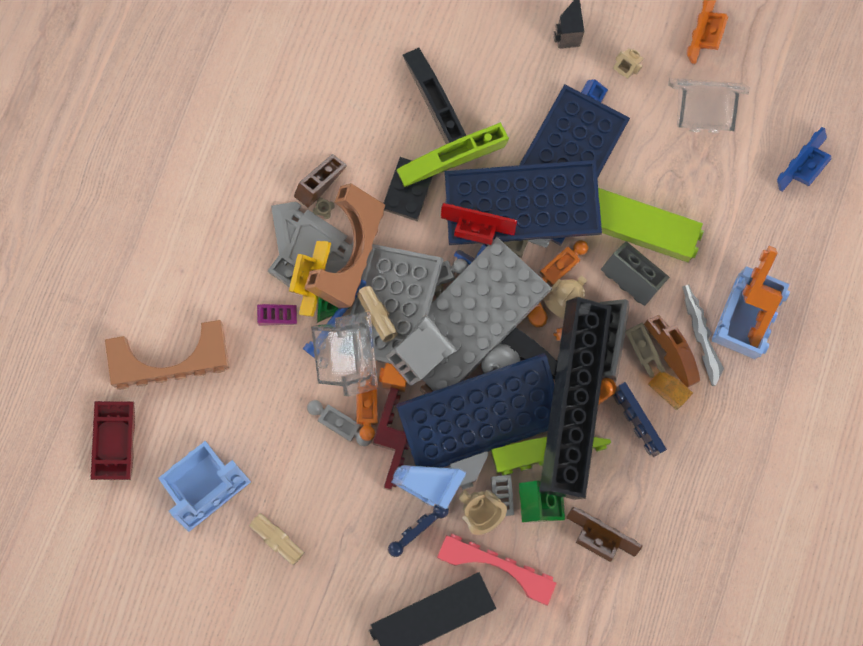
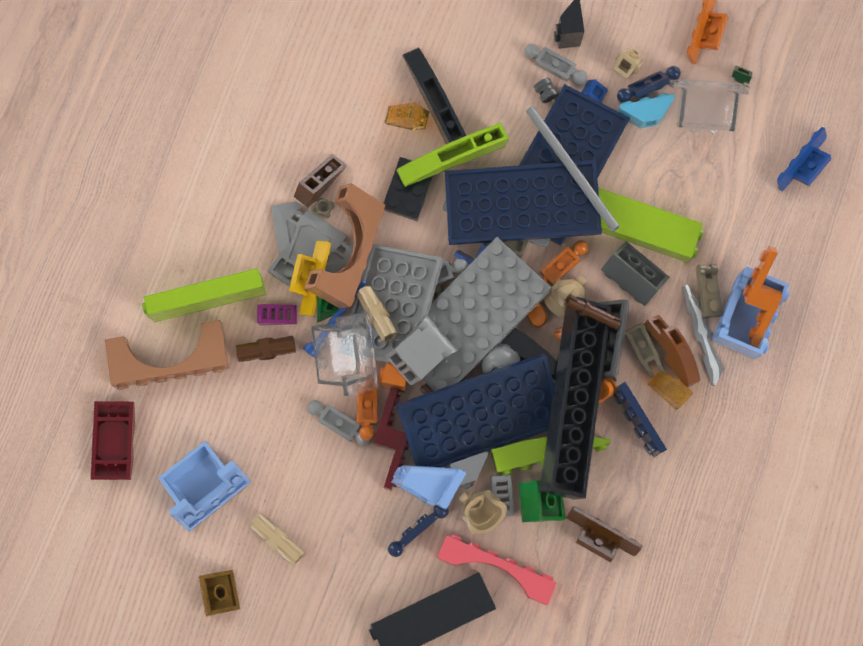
red bracket [441,203,517,245] -> none
none -> lime brick [142,268,267,323]
none -> pearl gold slope [199,570,240,616]
none -> reddish brown piece [236,336,296,362]
none -> clear yellow slope [385,103,430,130]
none -> light grey plate [524,44,587,85]
none -> light grey piece [526,106,620,232]
none -> dark grey wheel [533,78,558,104]
none -> reddish brown pin [564,294,621,329]
none -> dark blue plate [617,66,681,103]
none -> medium azure slope [618,93,675,128]
none -> dark tan plate [696,264,723,318]
none -> dark green plate [732,65,753,84]

